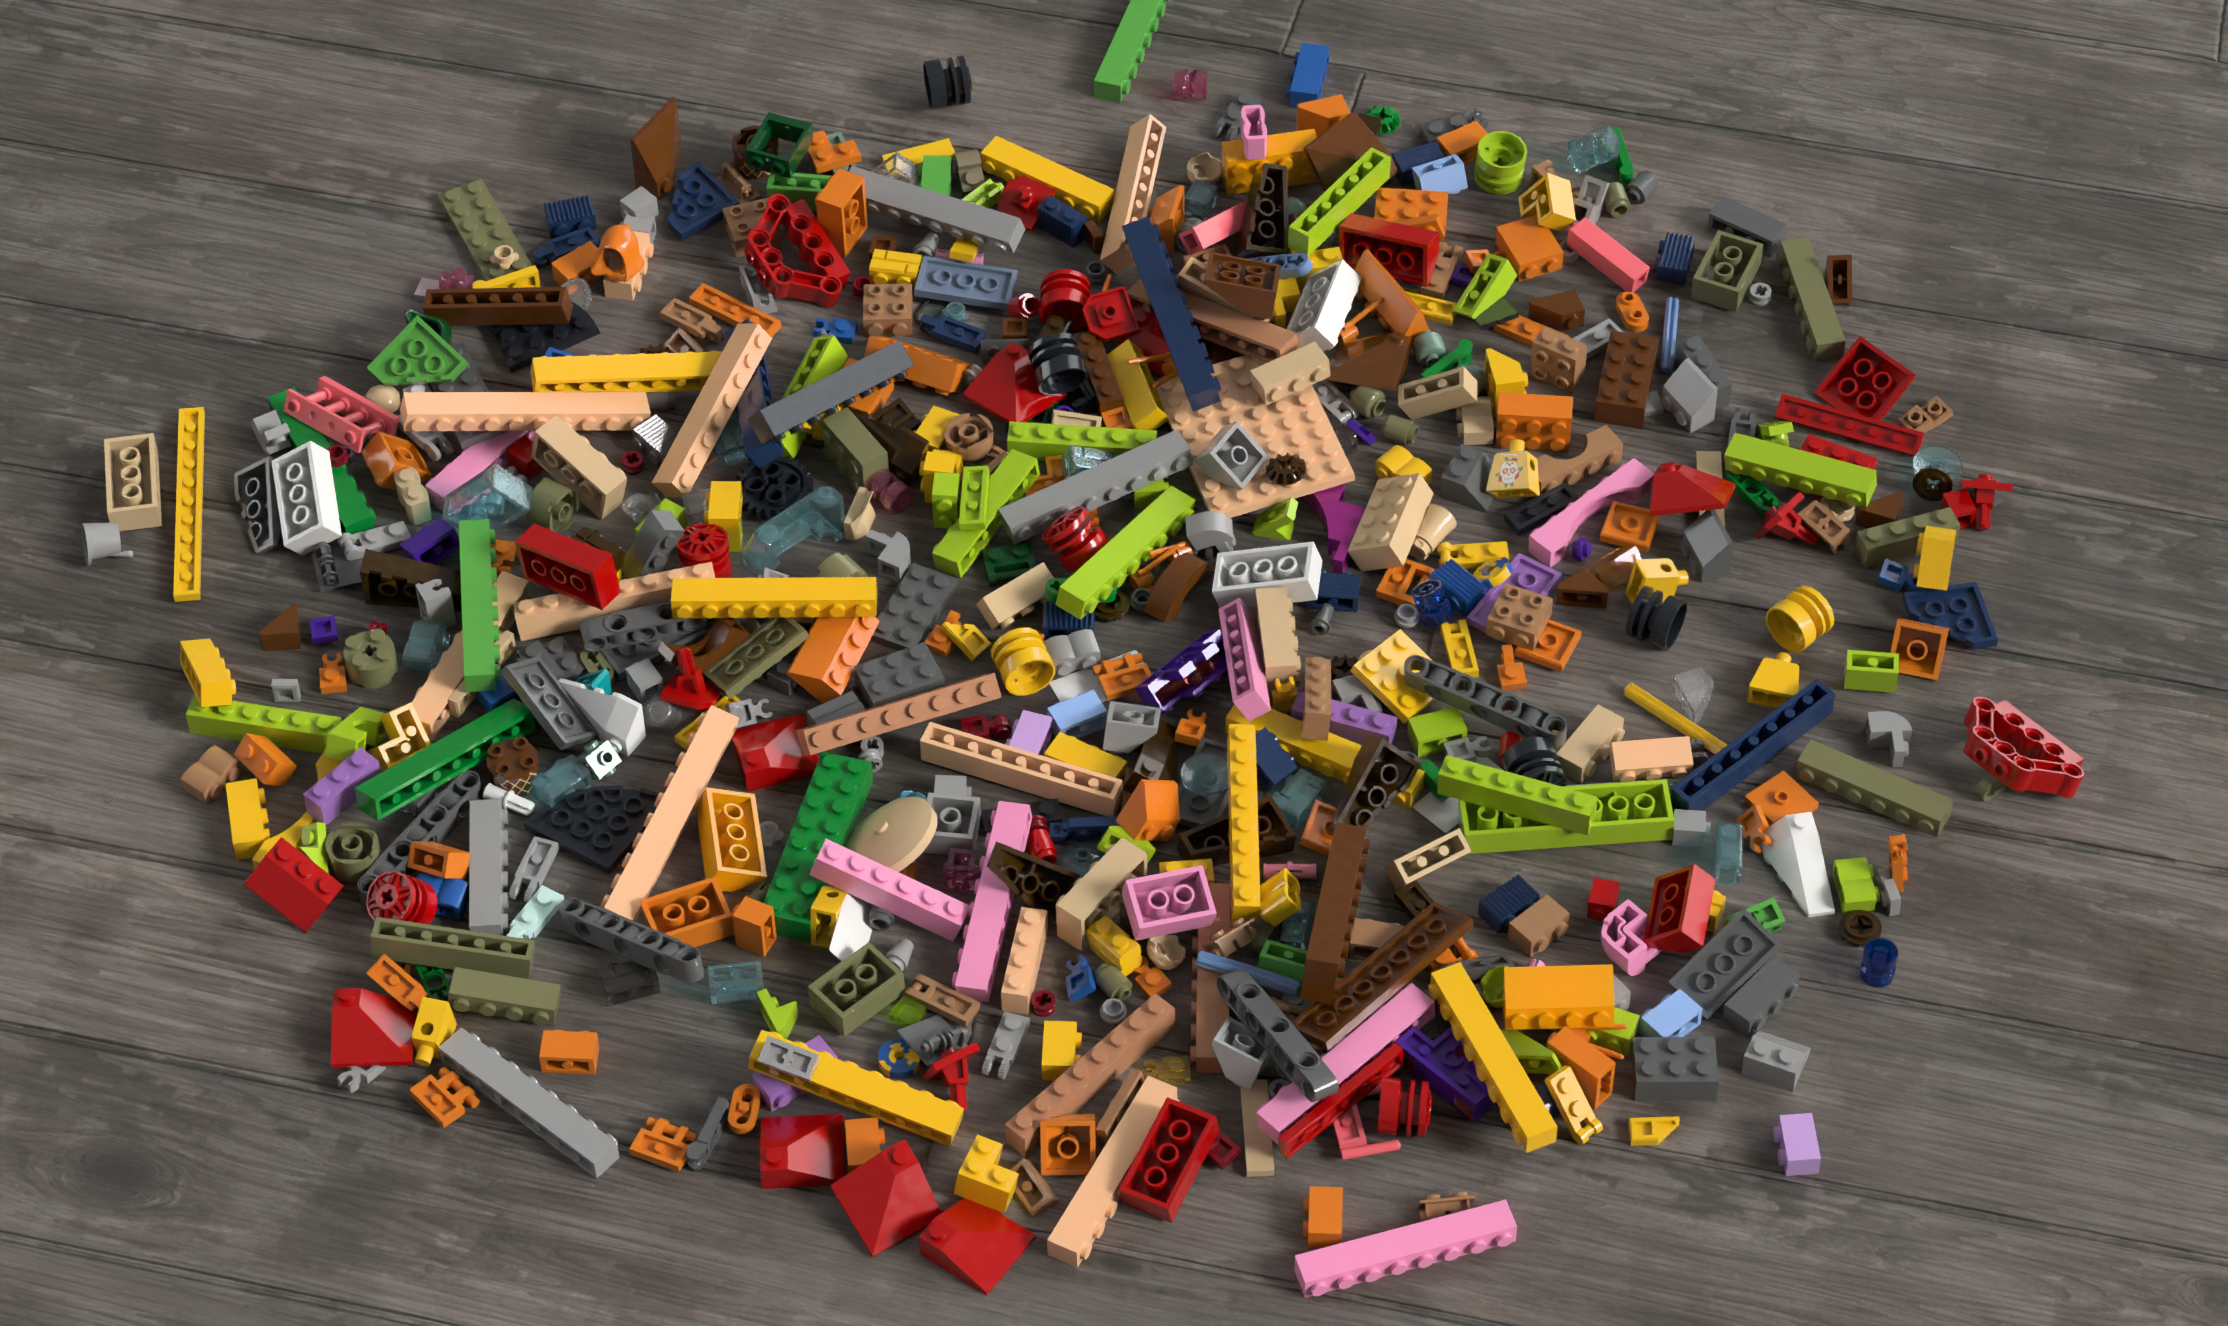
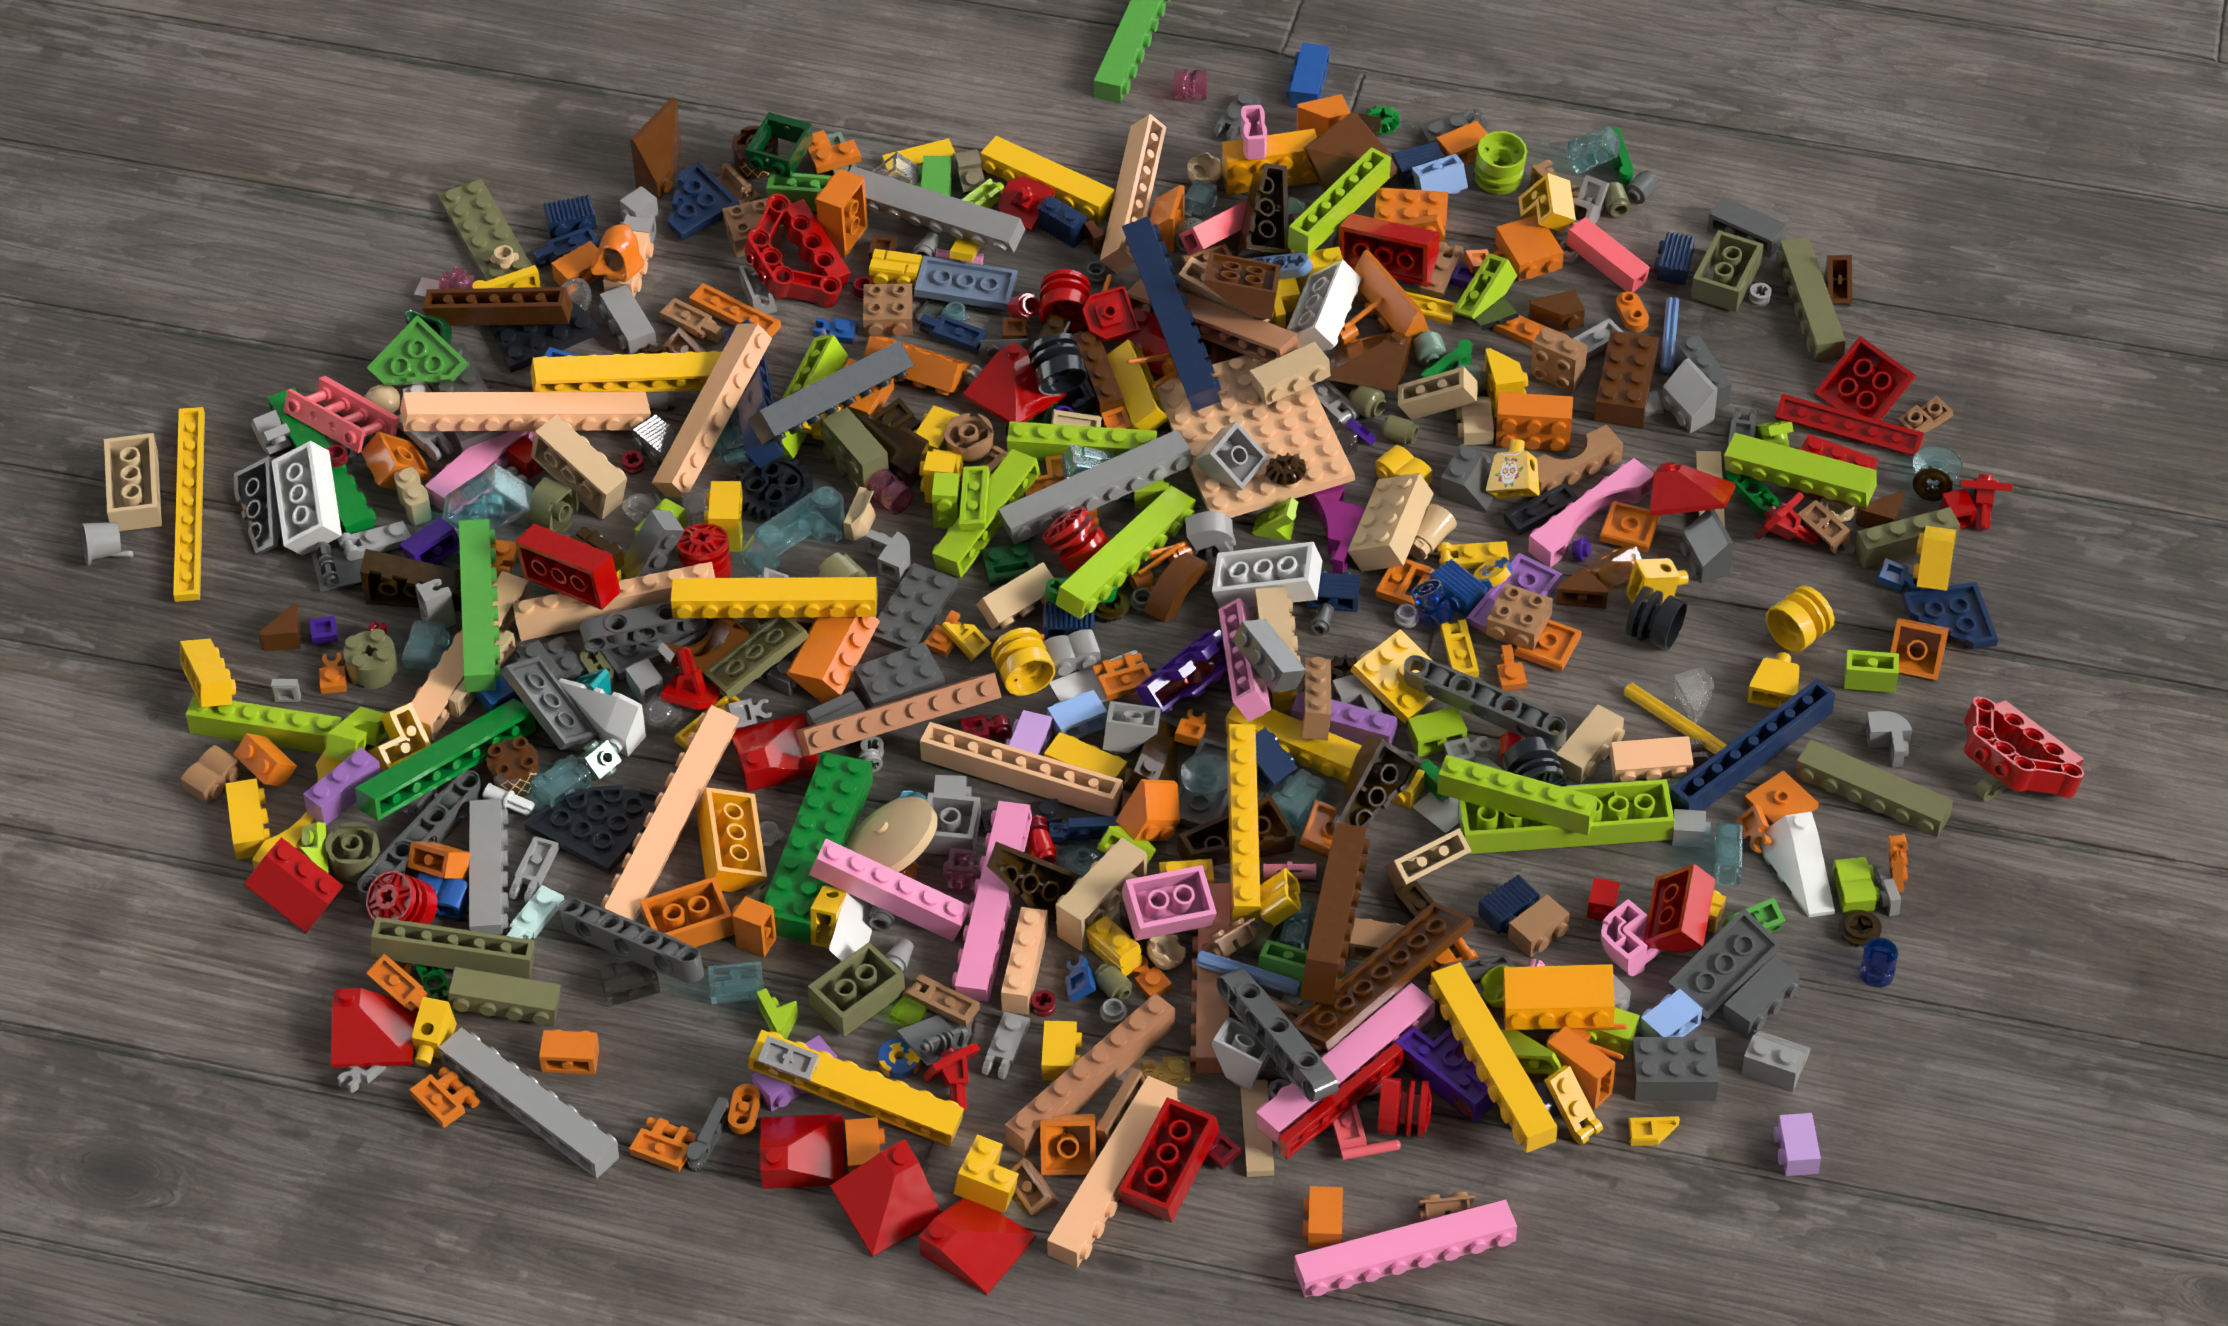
black wheel [923,56,972,109] -> none
none -> light grey brick [598,285,657,355]
none -> dark grey brick [1232,619,1306,692]

